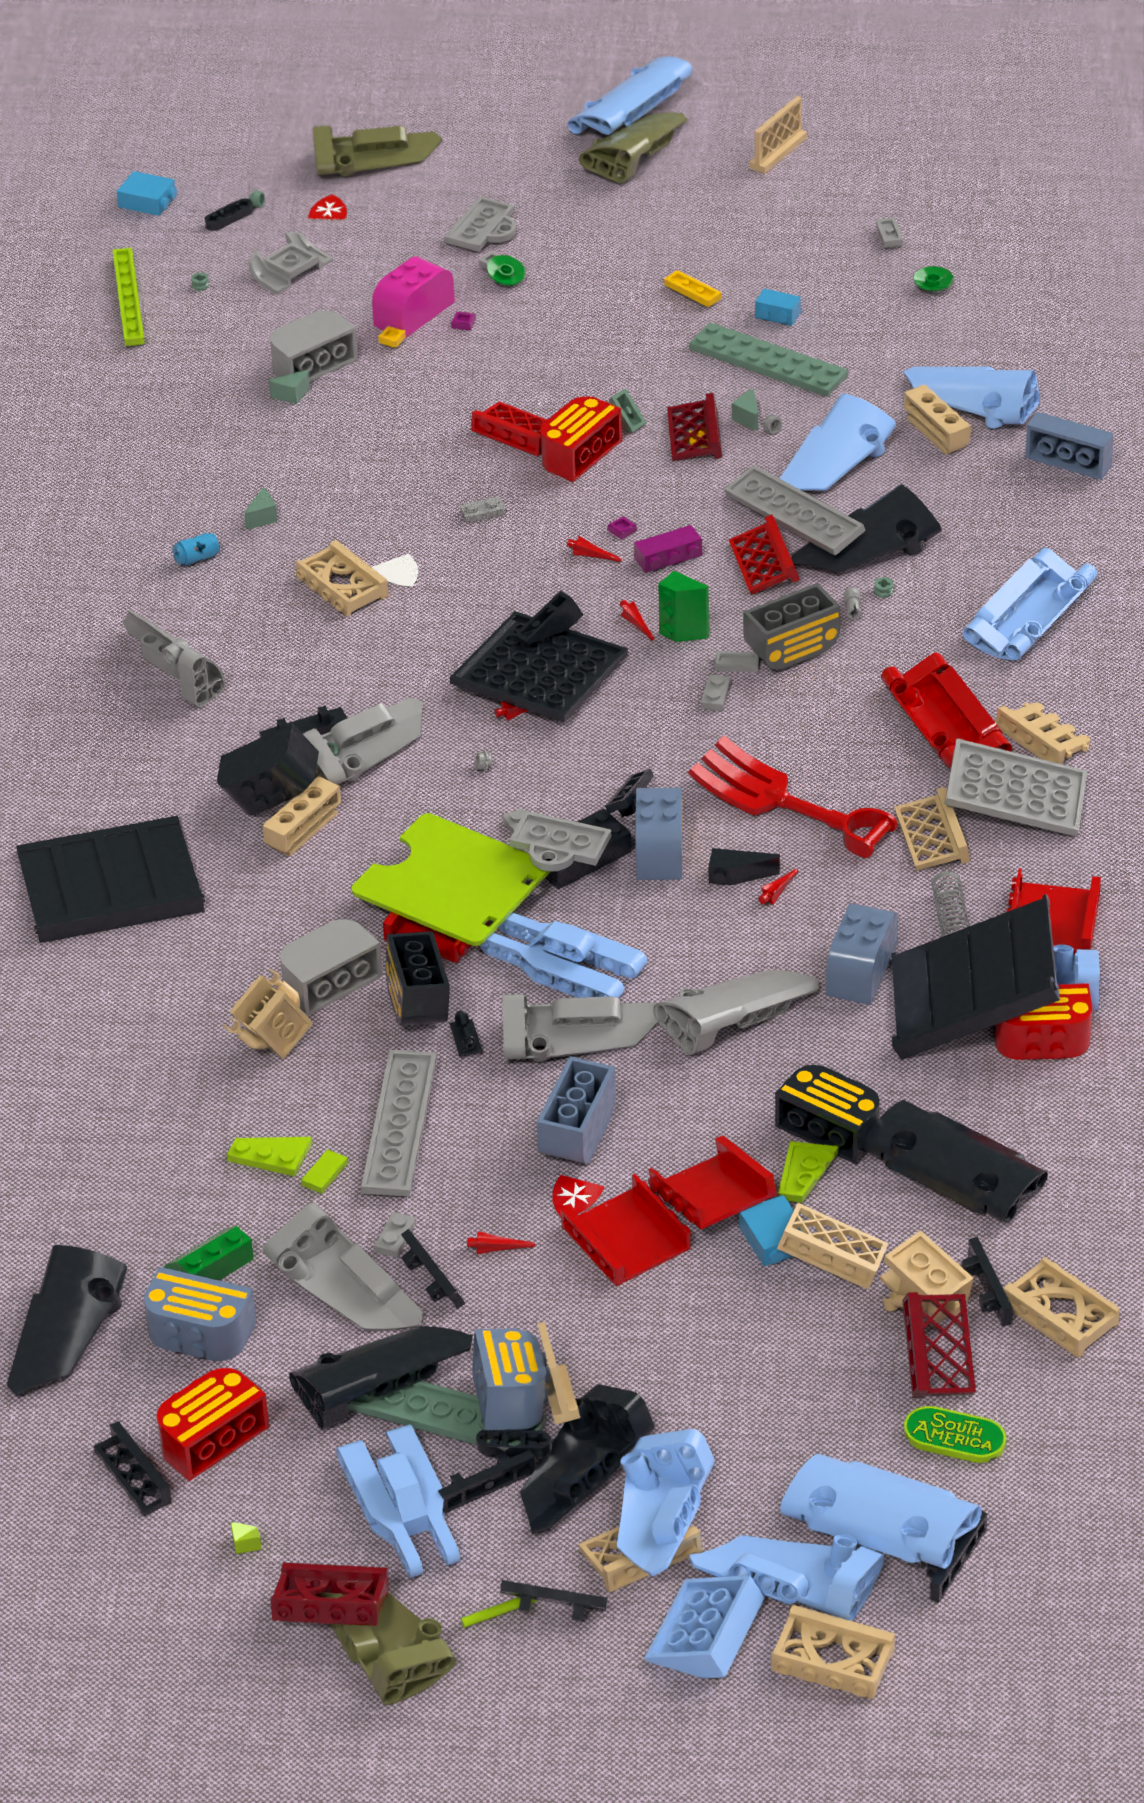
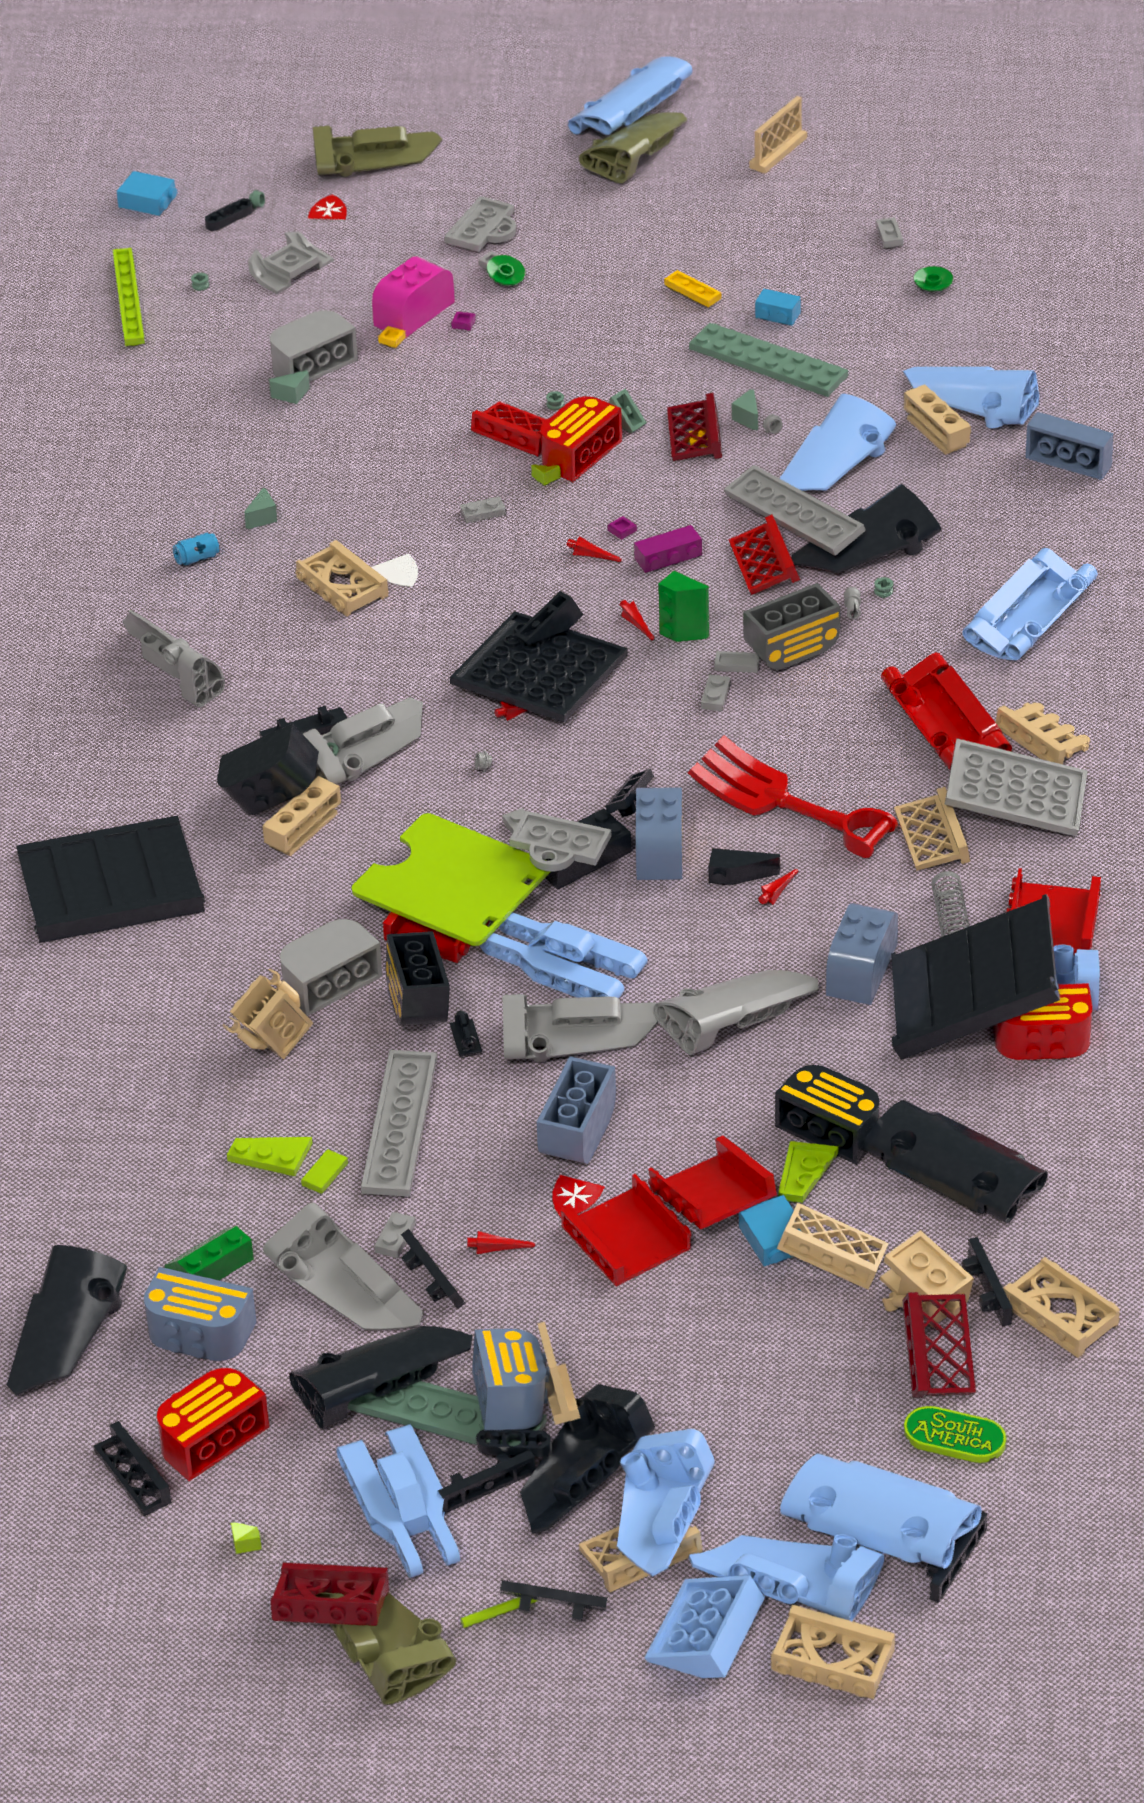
none -> lime slope [531,464,561,486]
none -> sand green bush [546,391,564,410]

